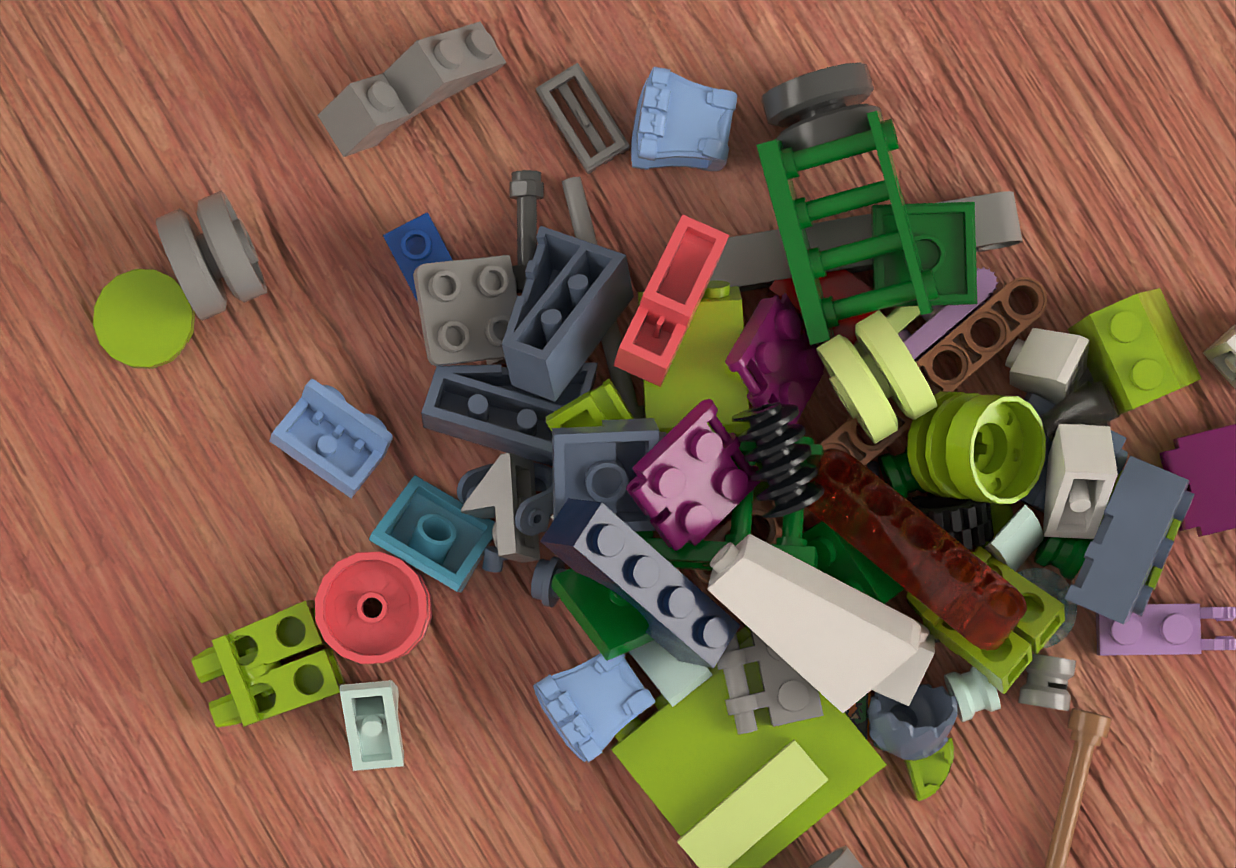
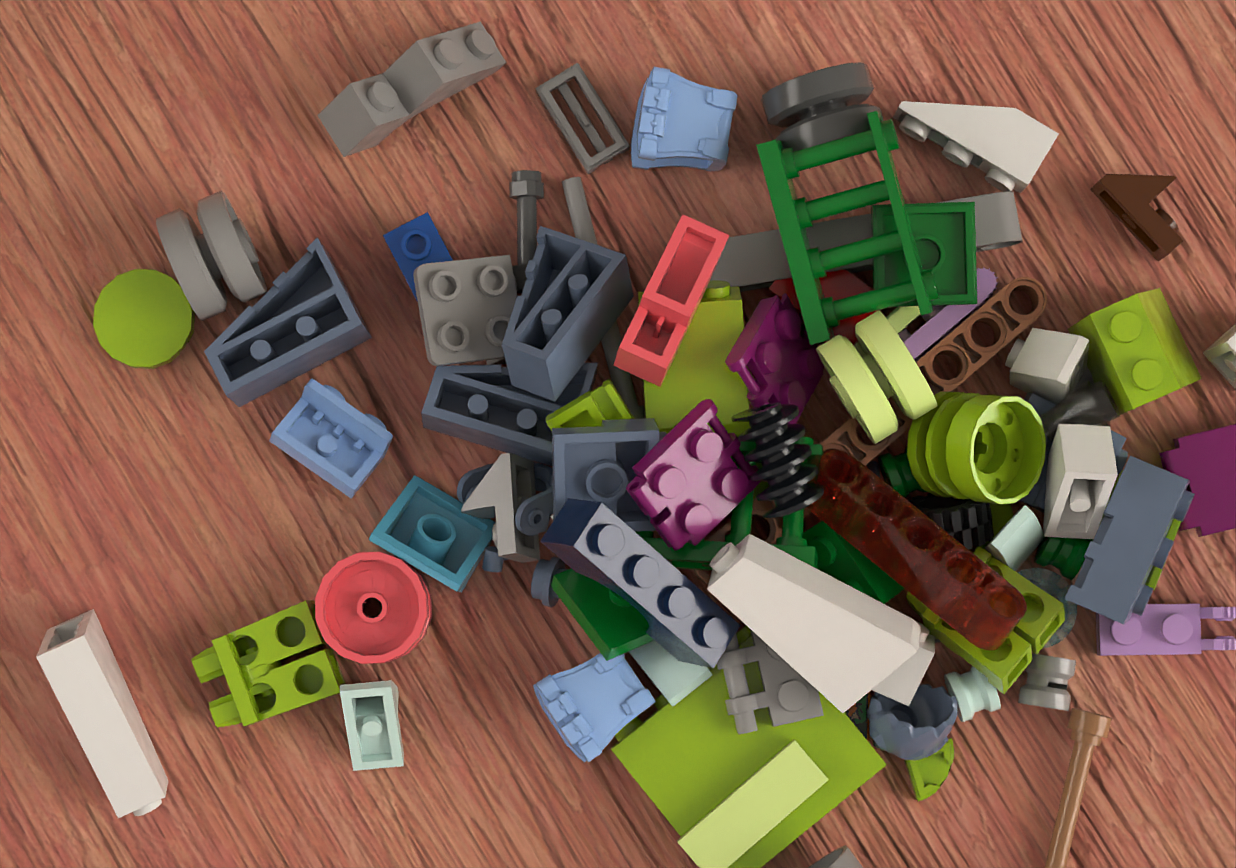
none -> white slope [36,609,168,818]
none -> sand blue wedge [204,237,372,407]
none -> white slope [893,101,1059,193]
none -> reddish brown slope [1090,174,1183,261]

